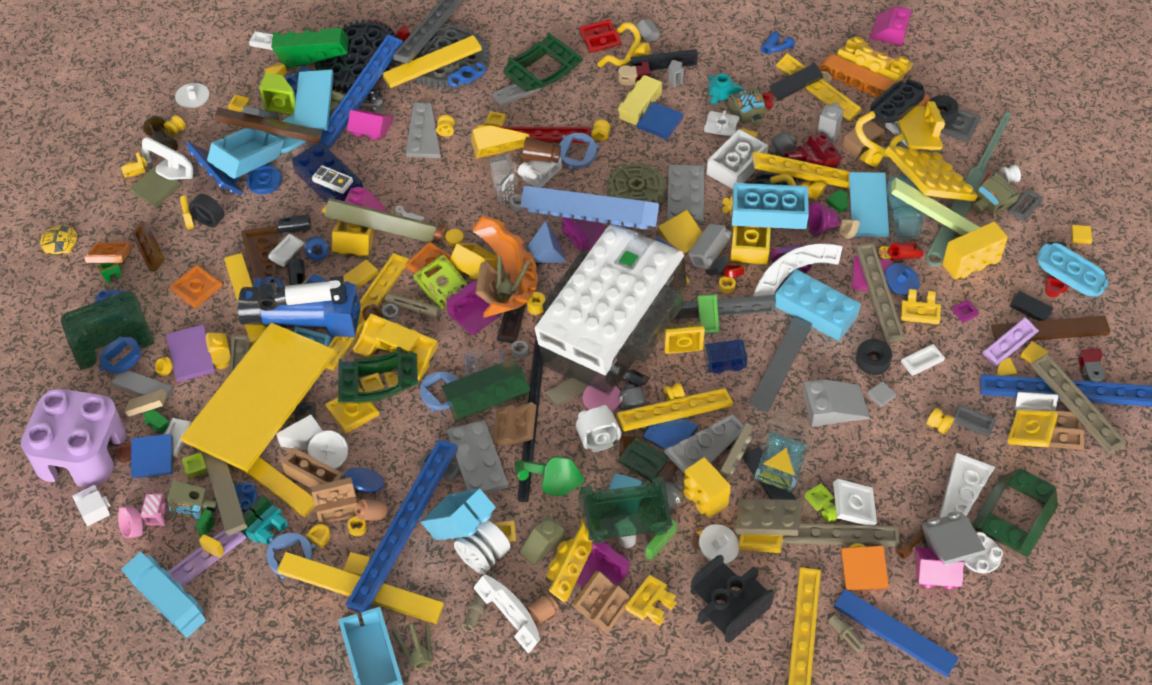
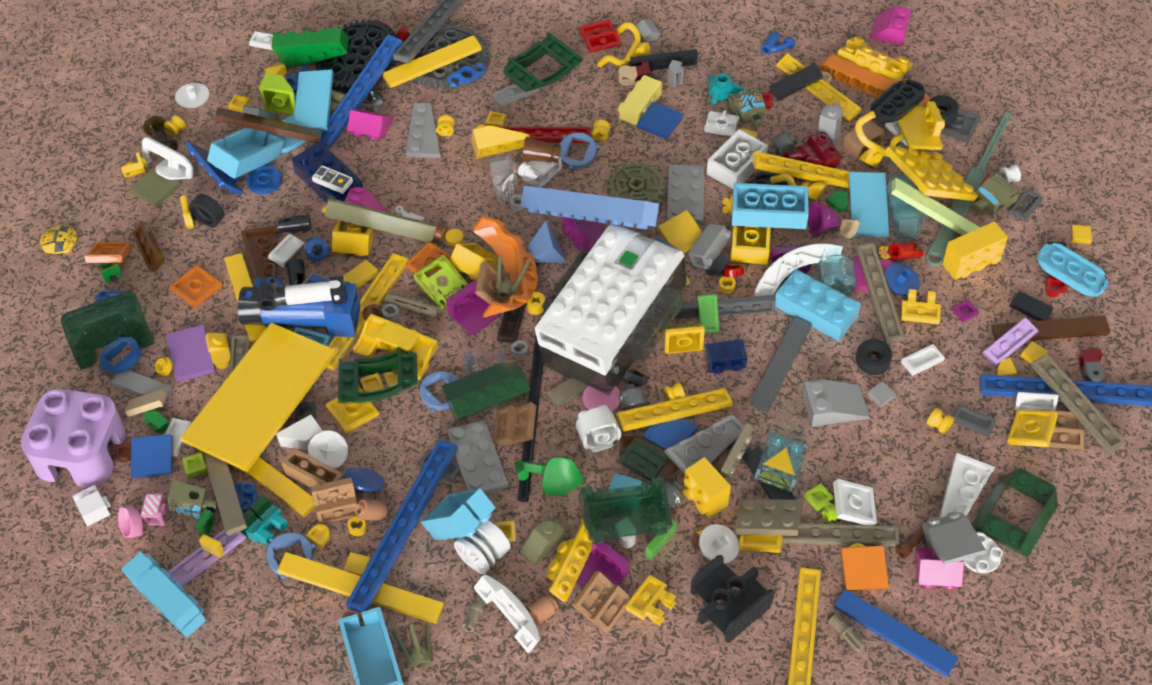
none -> clear light blue brick [817,255,857,295]

